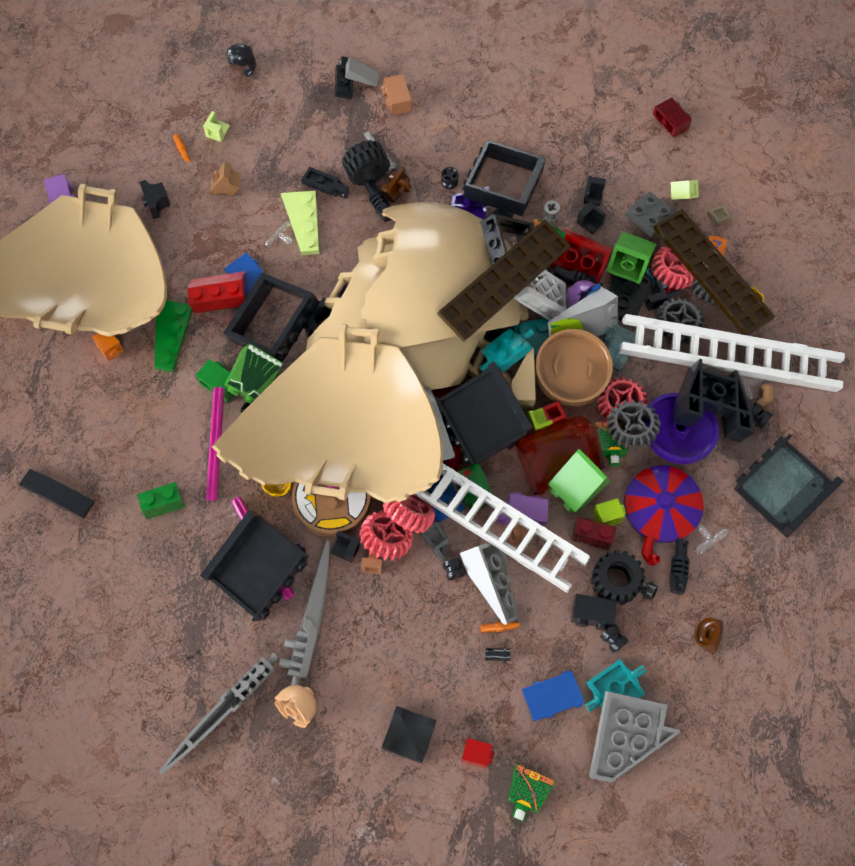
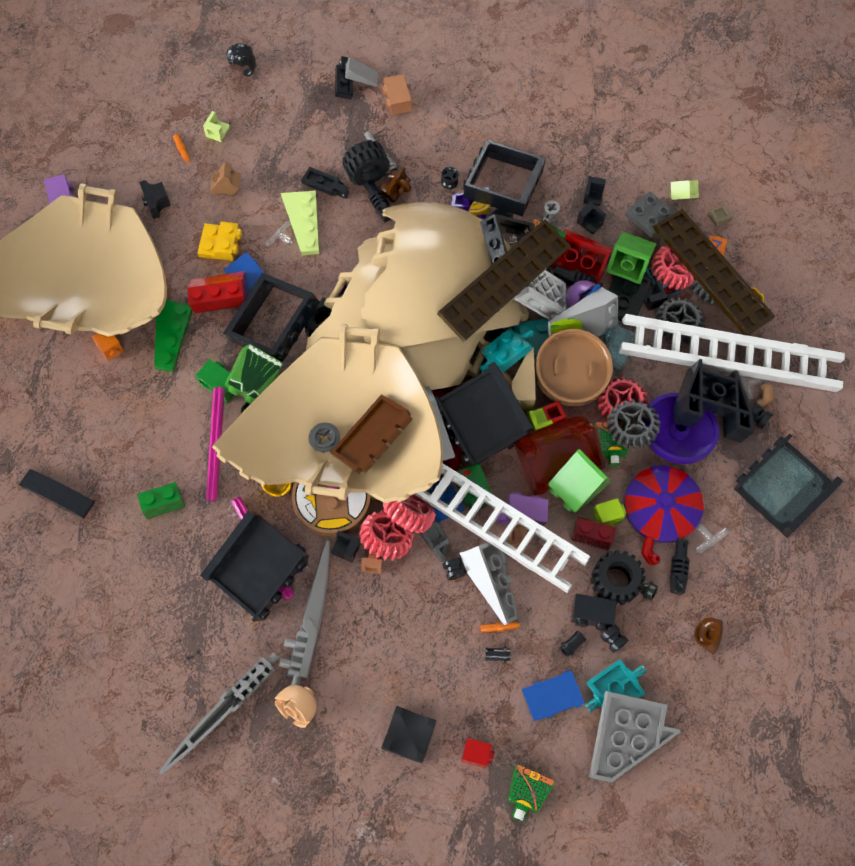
dark red brick [652,97,692,138] -> none
none -> yellow plate [197,221,242,261]
none -> dark grey gear [309,422,340,453]
none -> reddish brown hinge [330,394,413,474]
none -> yellow tile [468,202,490,216]
none -> black pin [560,631,586,657]

